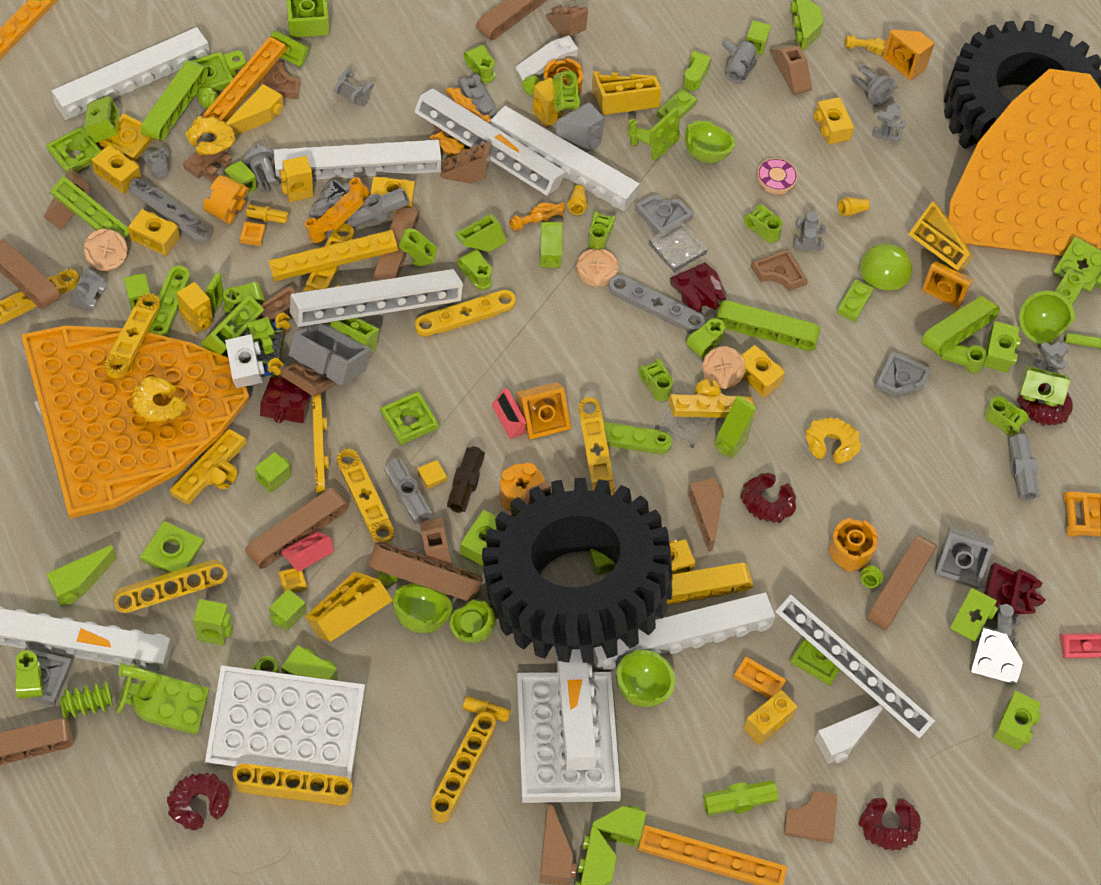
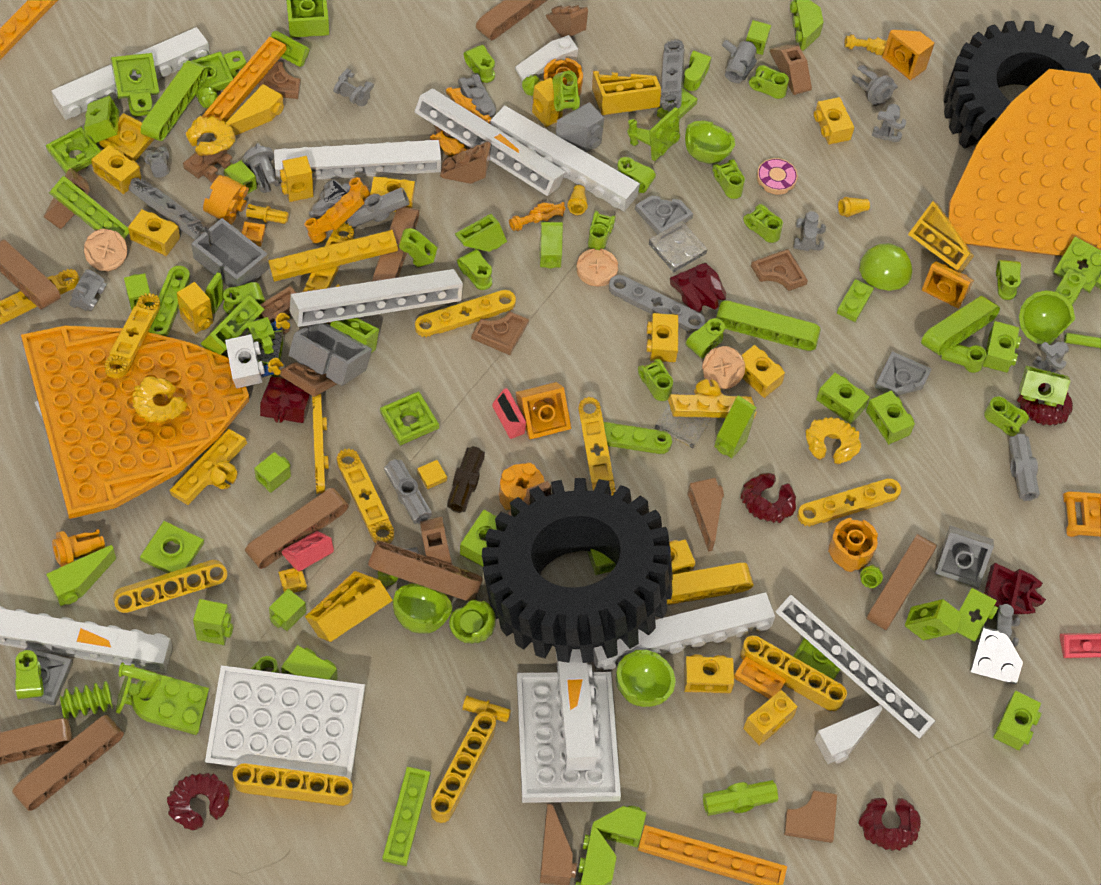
none -> medium nougat beam [12,715,124,811]
none -> light orange piece [52,529,105,567]
none -> lime plate [111,53,159,117]
none -> light grey piece [191,218,269,287]
none -> lime plate [382,767,431,867]
none -> medium nougat tile [471,311,529,355]
none -> lime piece [617,157,656,193]
none -> yellow brick [646,313,678,362]
none -> light grey piece [661,39,685,111]
none -> yellow brick [684,654,734,693]
none -> lime piece [712,159,745,199]
none -> yellow beam [740,636,847,711]
none -> lime piece [749,65,789,99]
none -> yellow piece [797,478,901,527]
none -> lime brick [816,372,870,424]
none -> lime brick [866,390,915,445]
none -> lime brick [904,599,962,641]
none -> lime piece [996,260,1021,300]

